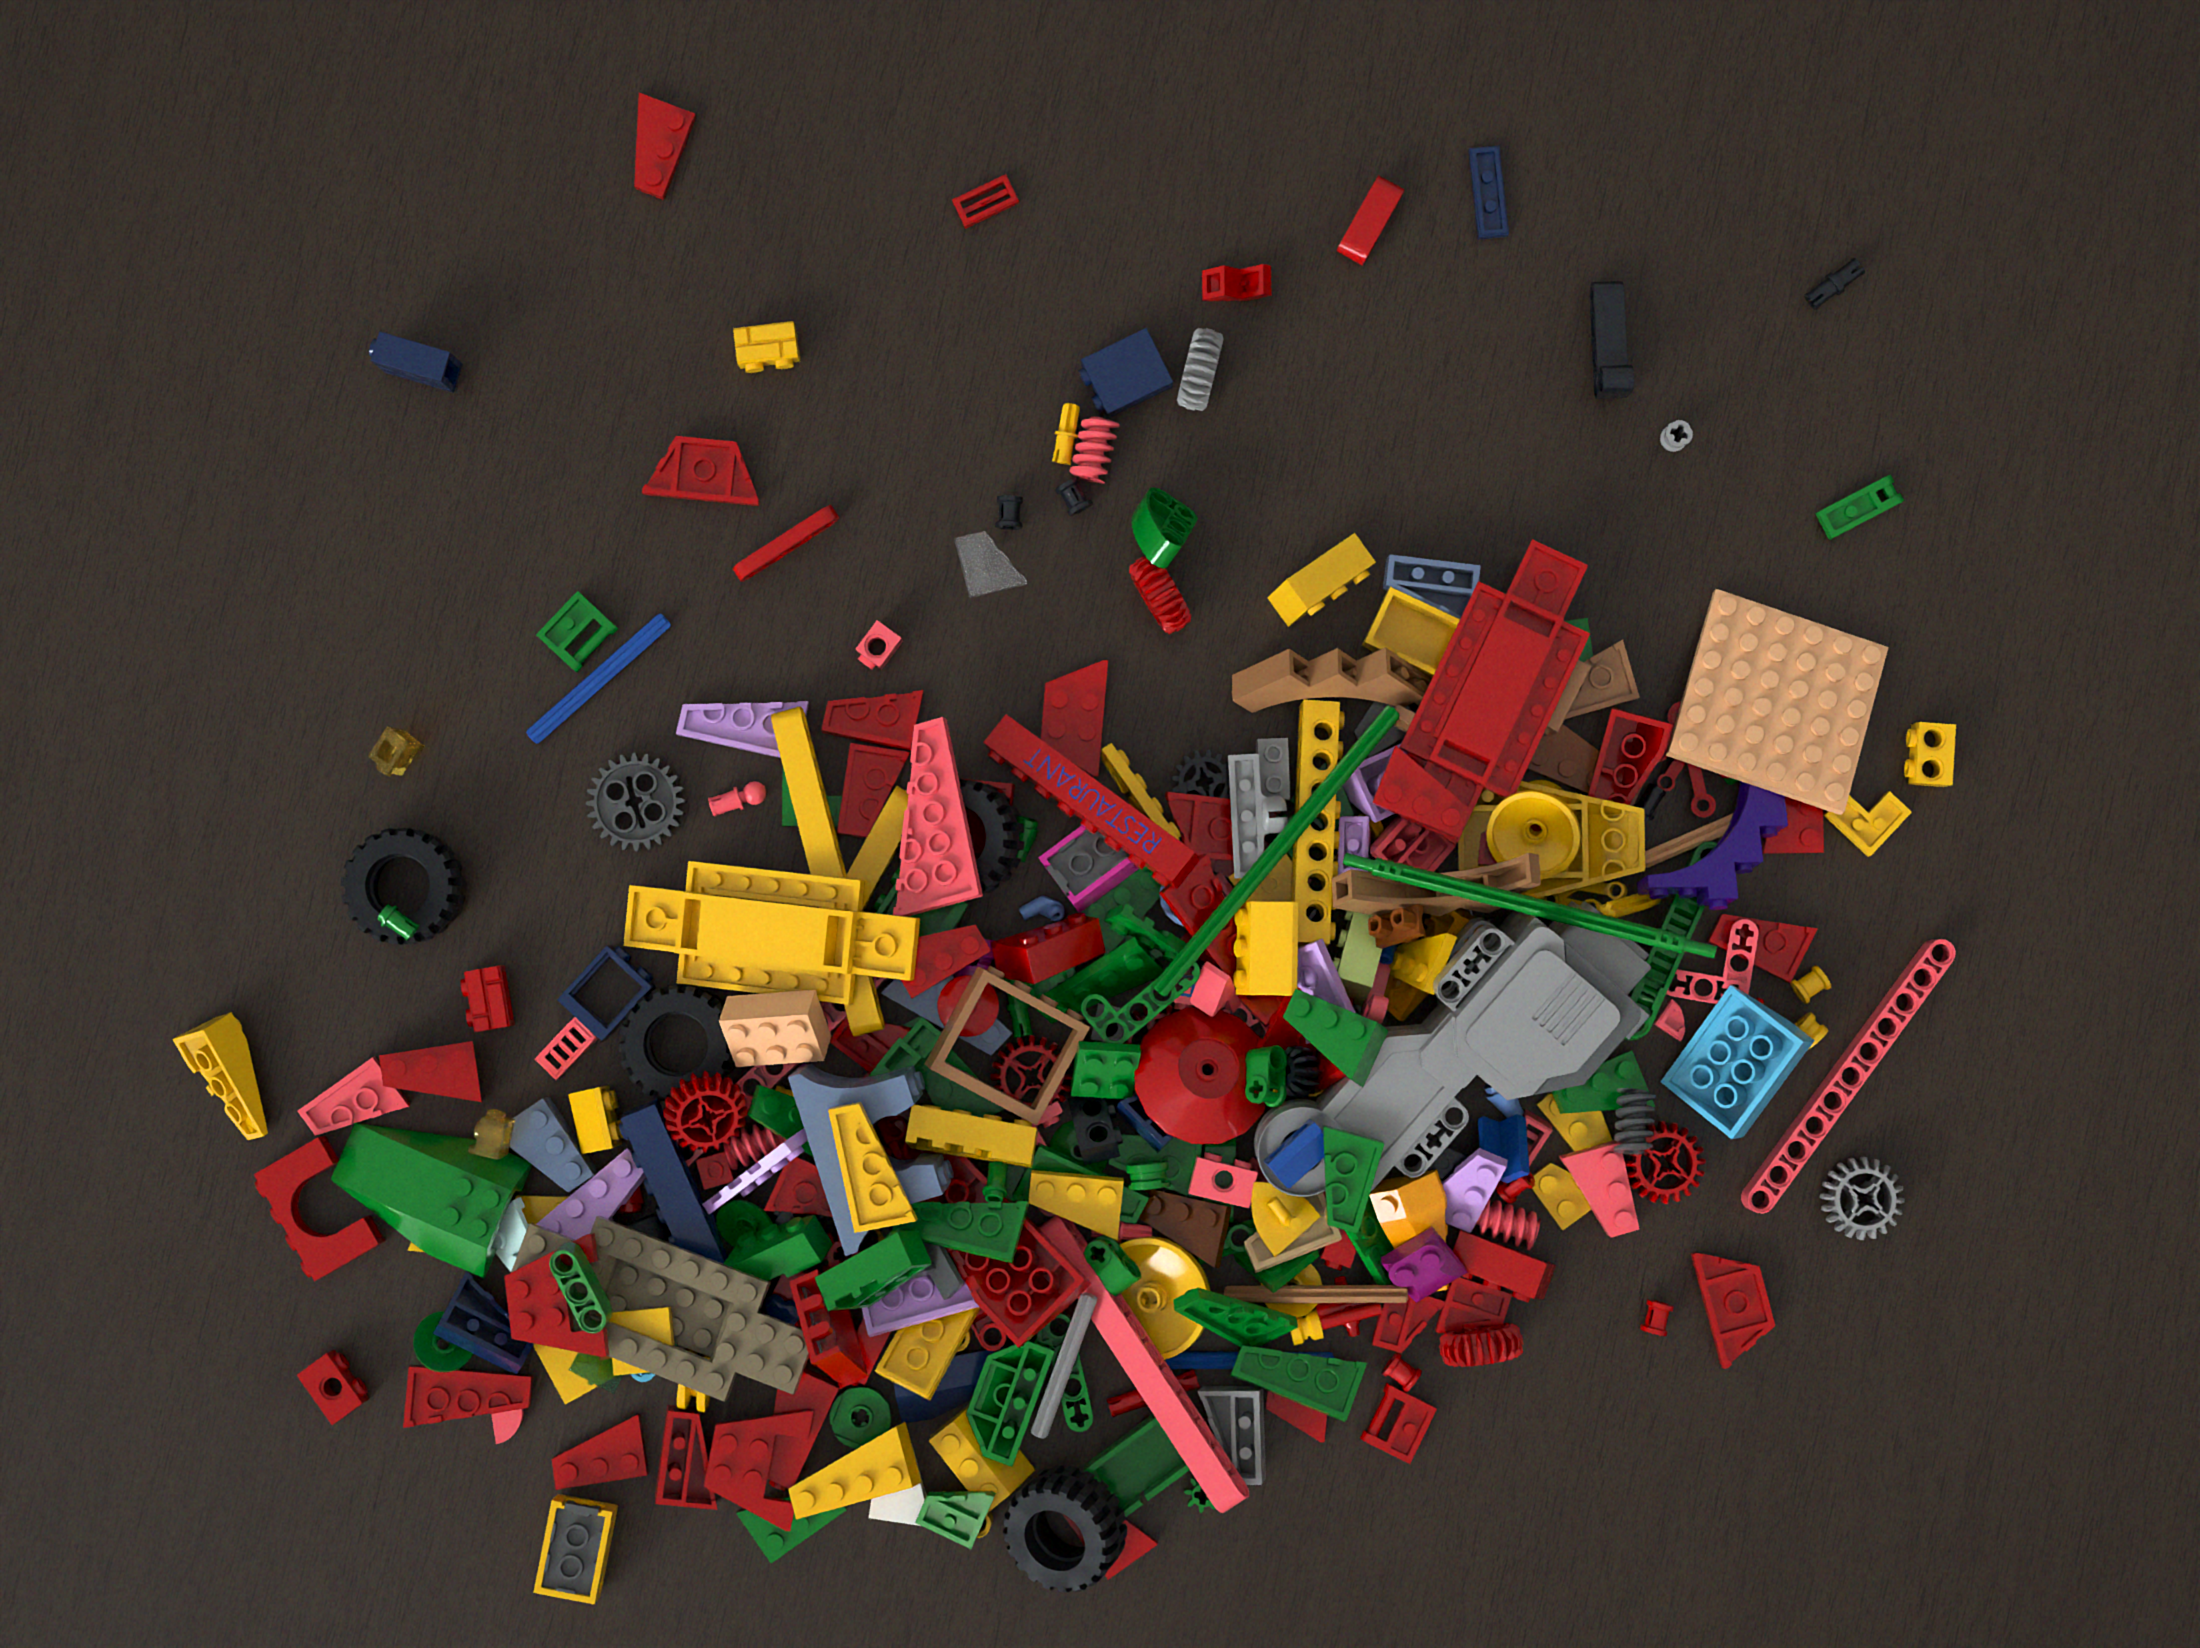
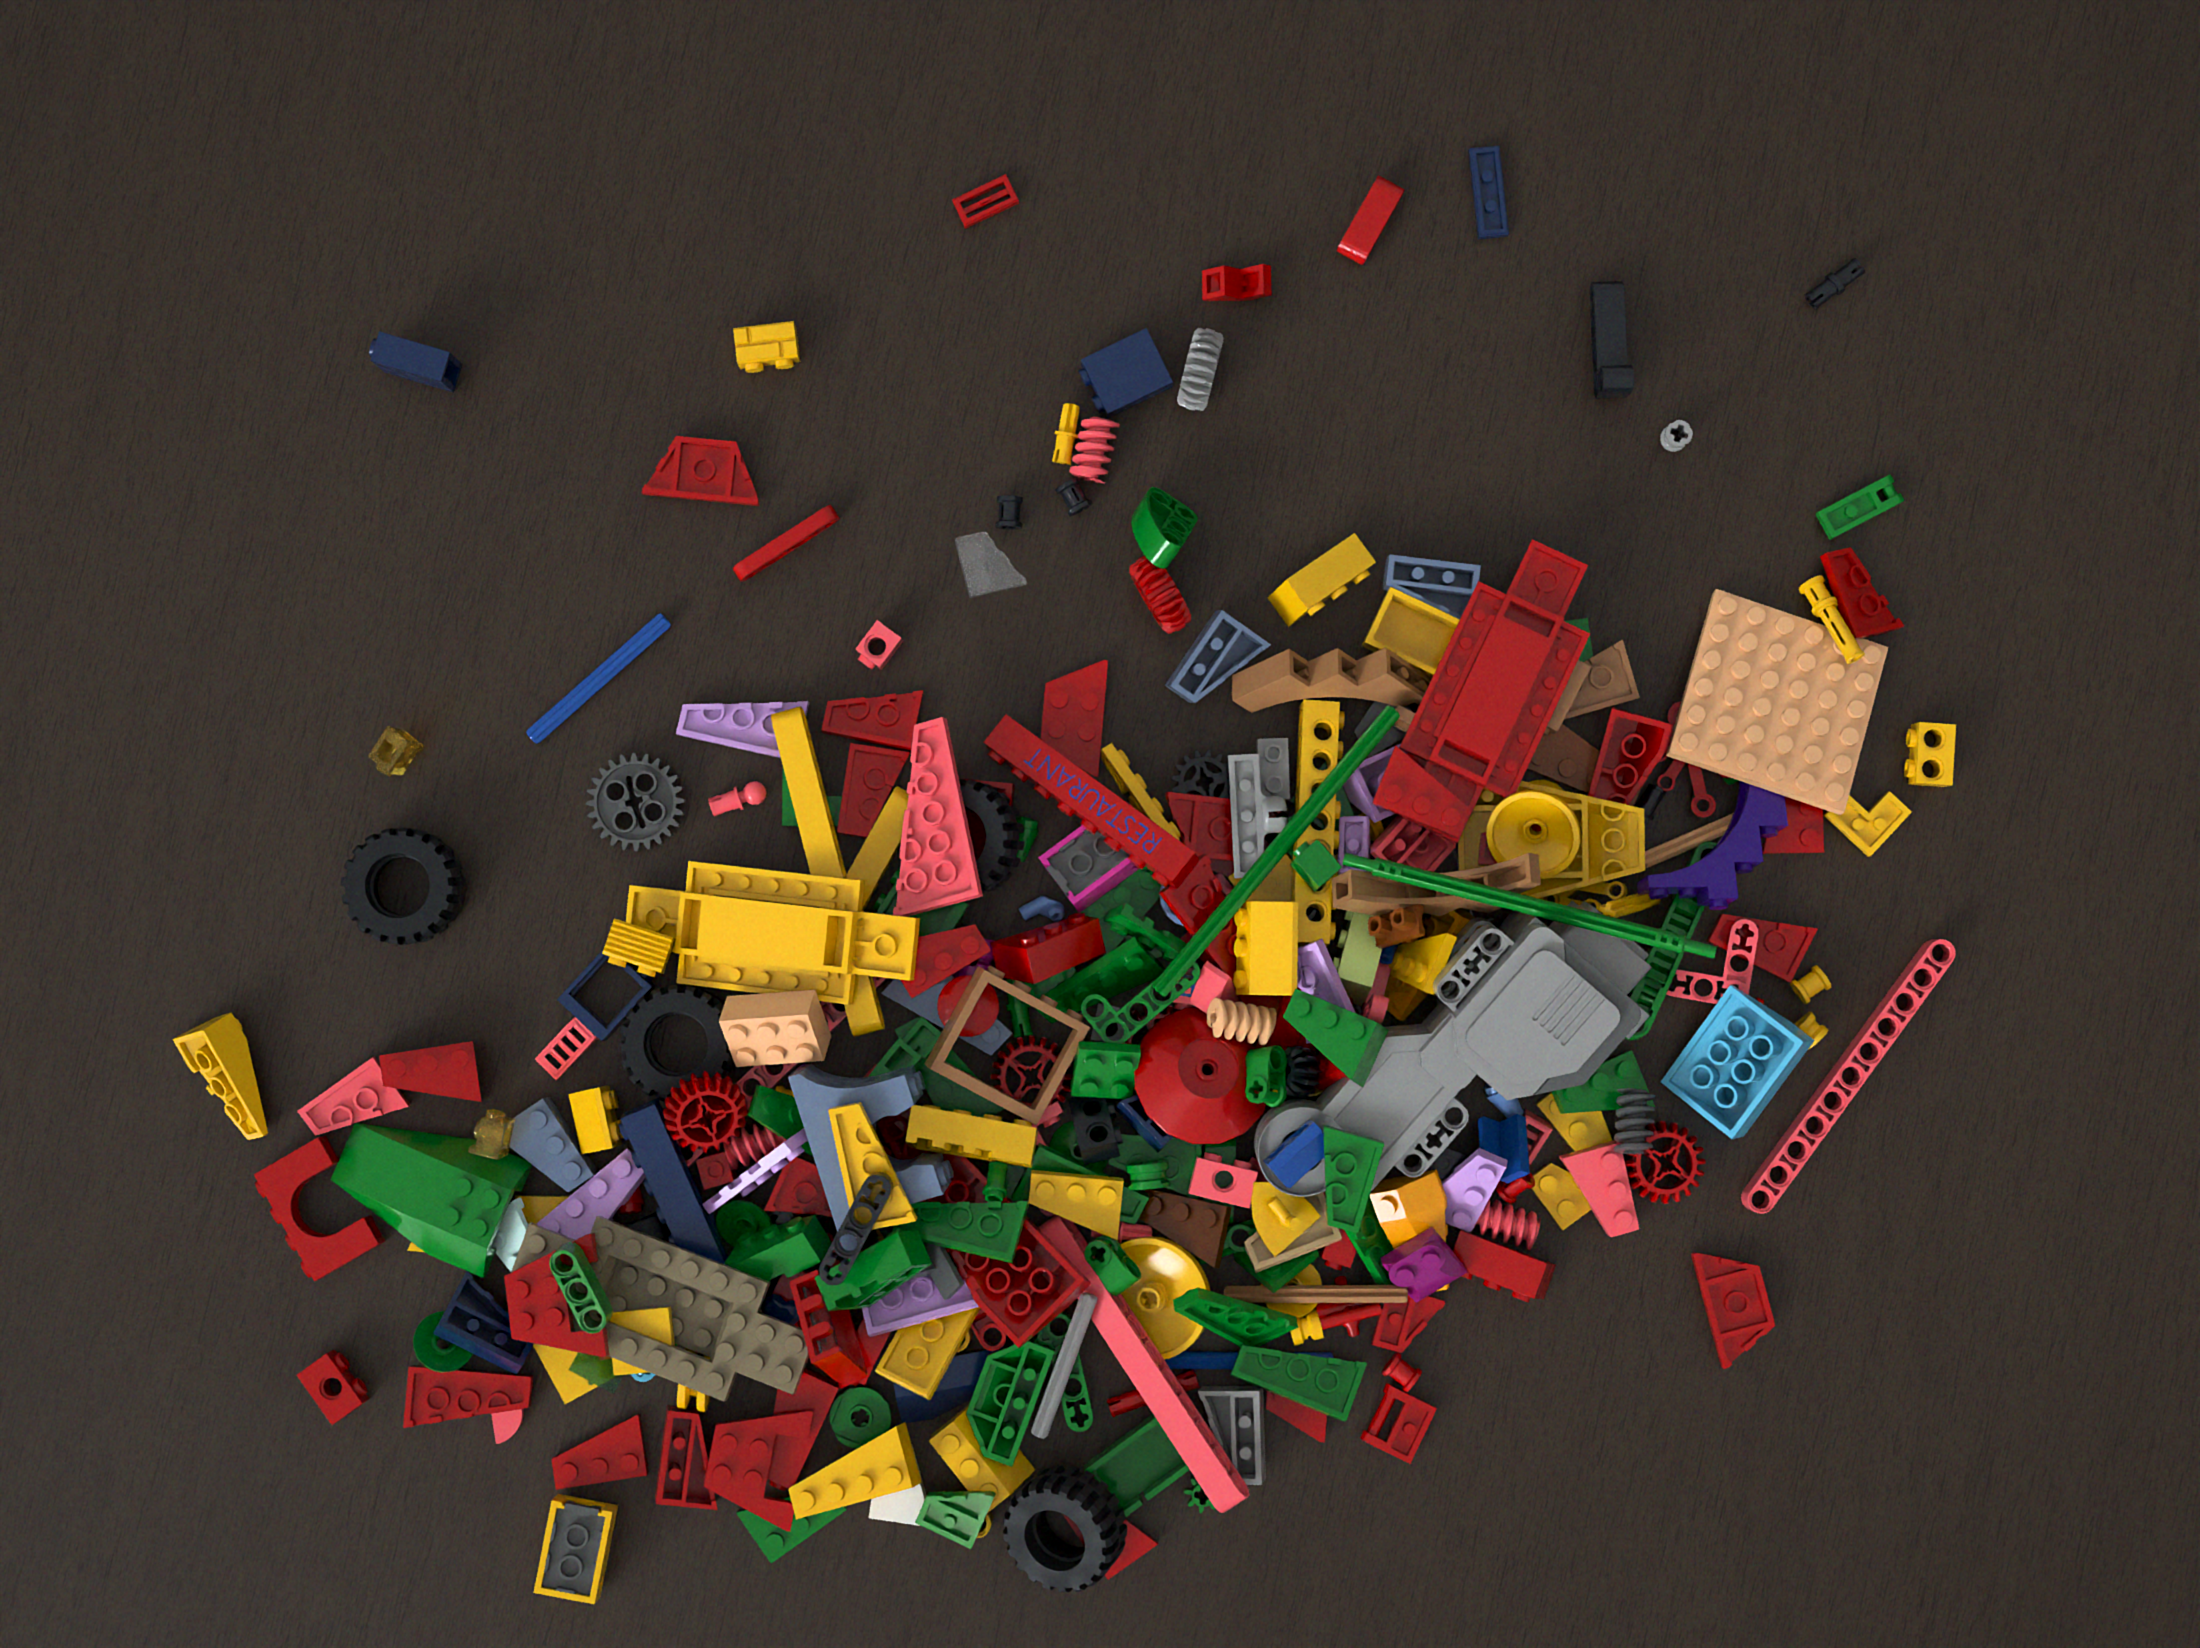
green pin [377,904,420,941] -> none
red brick [460,965,515,1032] -> none
green plate [536,591,619,673] -> none
red wing [634,93,696,200] -> none
red wing [830,1017,911,1073] -> none
red wing [1435,1277,1512,1333] -> none
red gear [1439,1323,1523,1367] -> none
red bush [1640,1299,1674,1337] -> none
coral tile [1654,999,1685,1041] -> none
light grey gear [1820,1156,1905,1240] -> none
none -> yellow brick [602,918,675,977]
none -> black beam [819,1172,893,1285]
none -> sand blue wedge [1164,610,1271,703]
none -> light nougat piece [1207,997,1276,1046]
none -> green brick [1290,839,1342,892]
none -> yellow pin [1798,575,1865,664]
none -> red wing [1820,547,1904,640]

